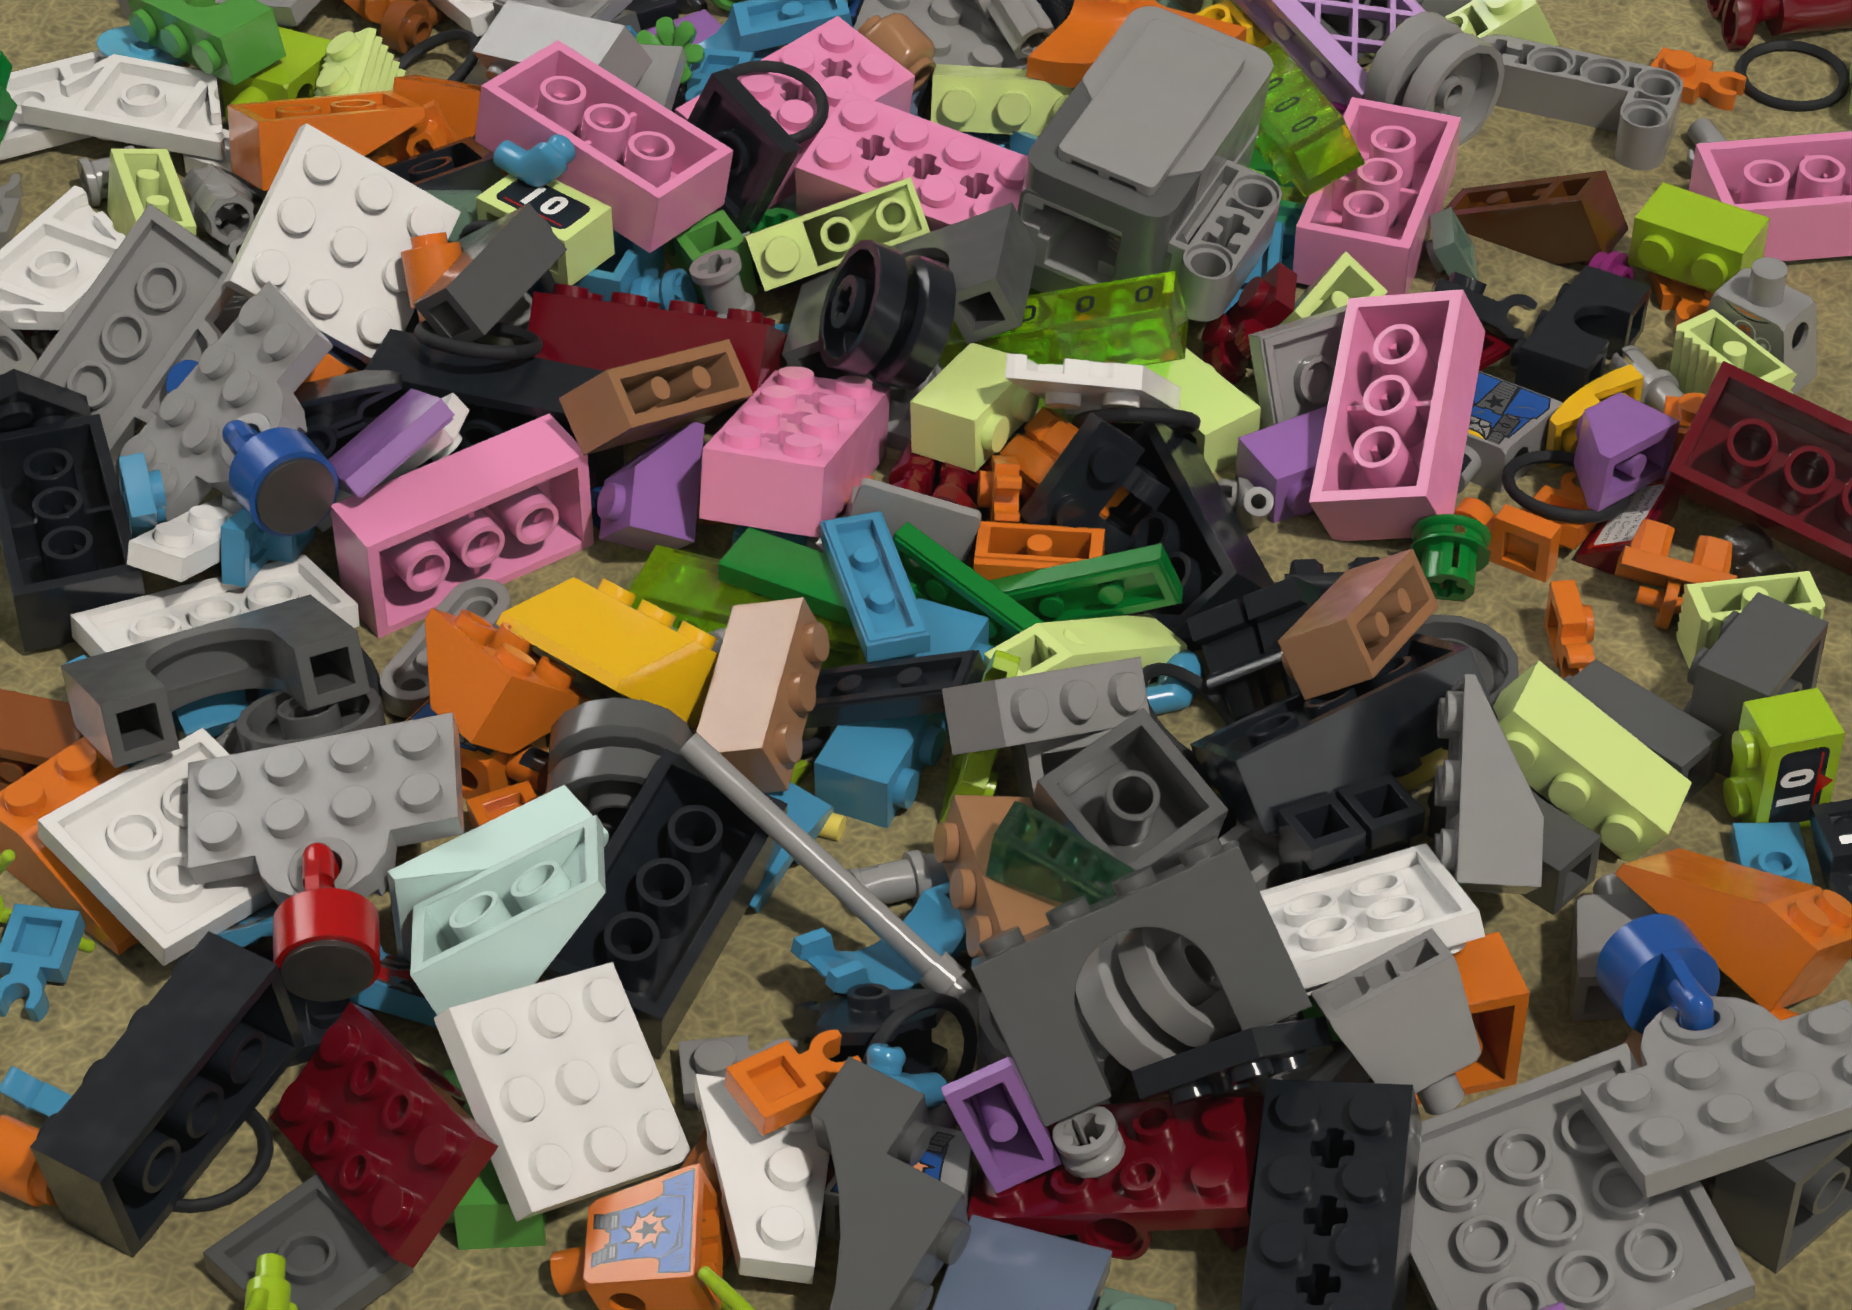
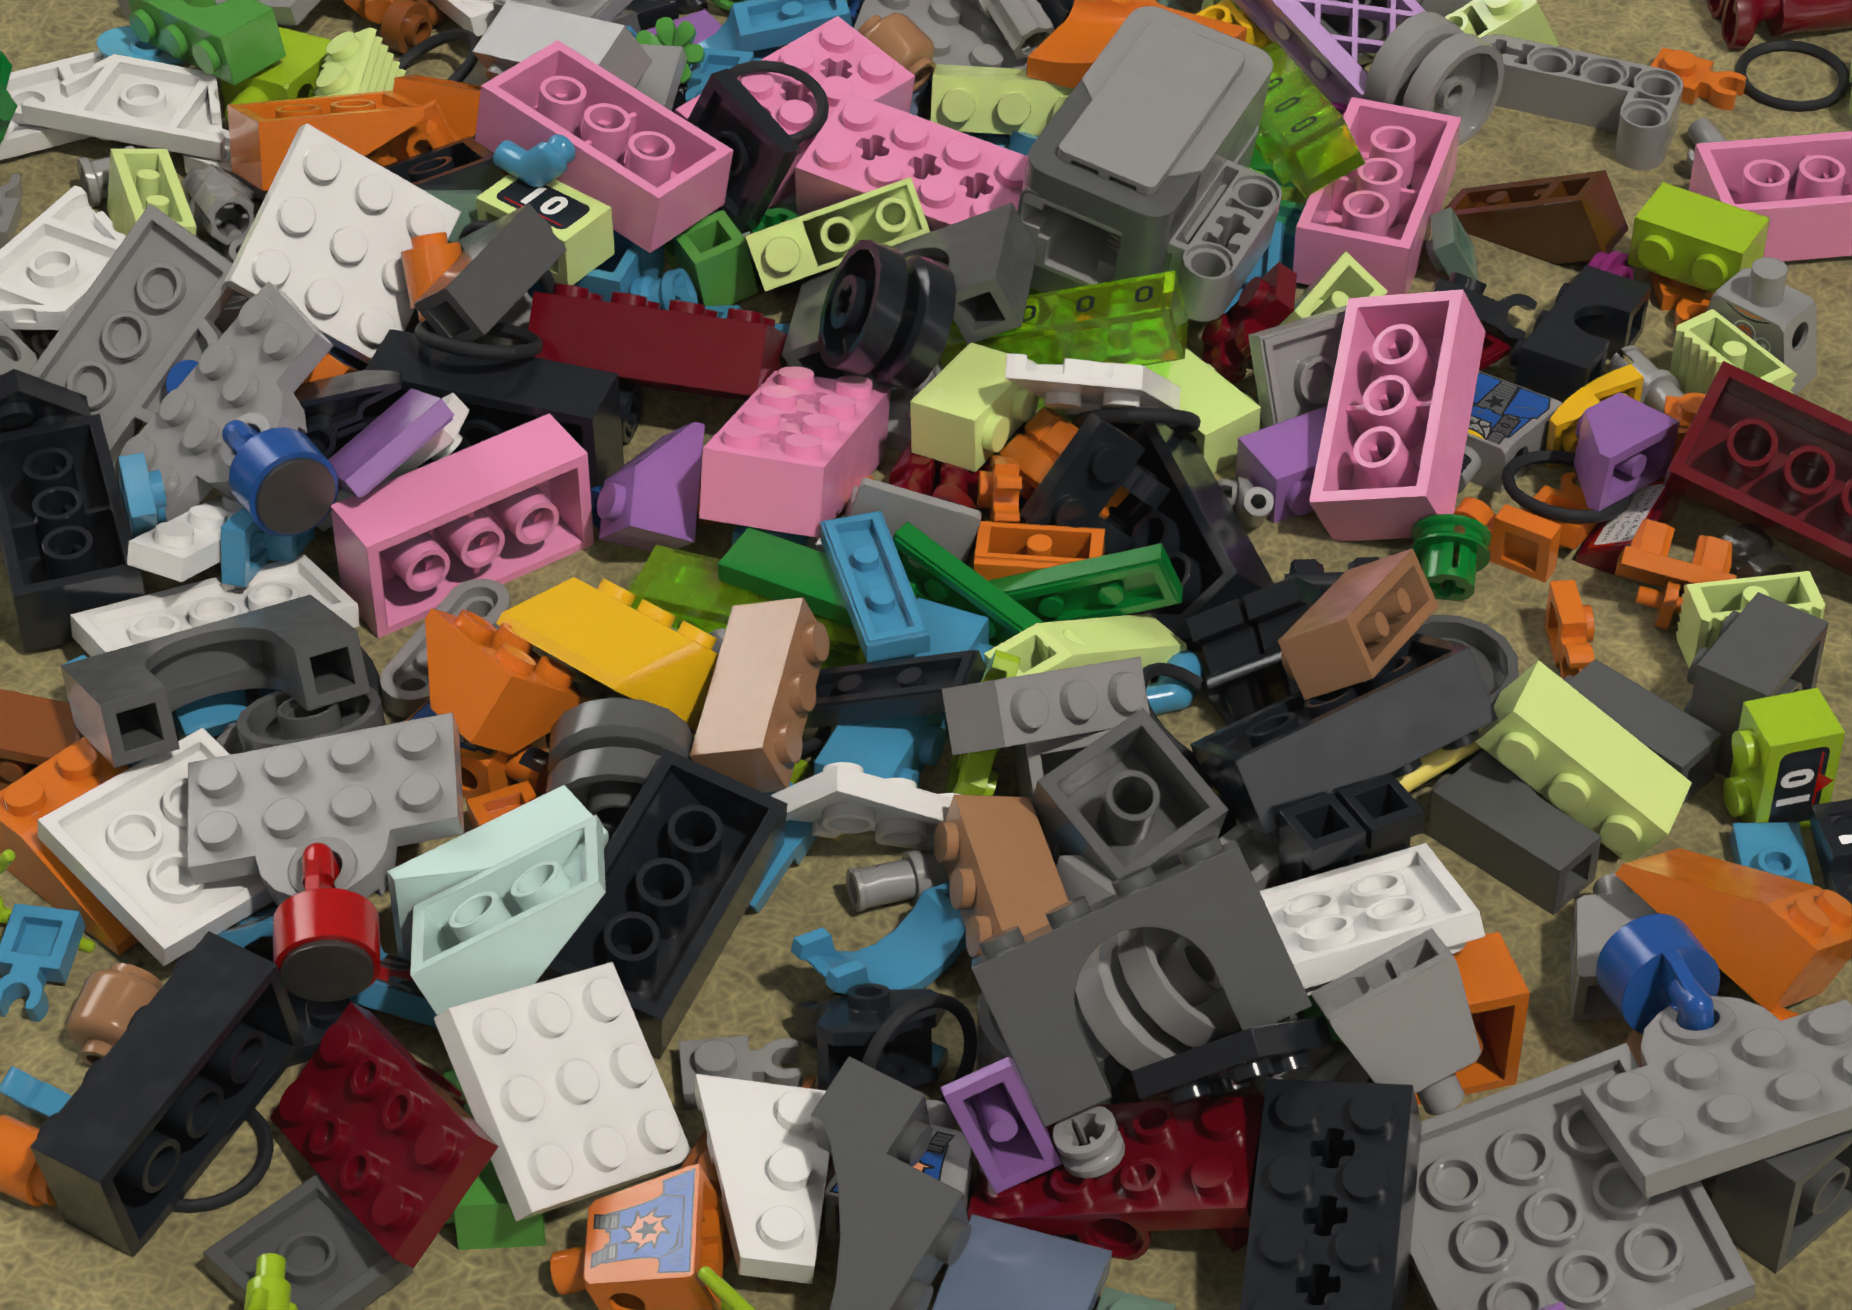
medium nougat brick [559,339,753,456] -> none
light grey bar [678,733,981,1026] -> none
light grey bush [689,249,756,319] -> none
orange plate [724,1030,862,1136] -> none
dark azure arm [866,1043,947,1109] -> none
clear green slope [986,801,1136,906] -> none
light grey slope [1432,674,1544,894] -> none
none -> medium nougat head [67,963,162,1066]
none -> white wing [770,762,961,851]

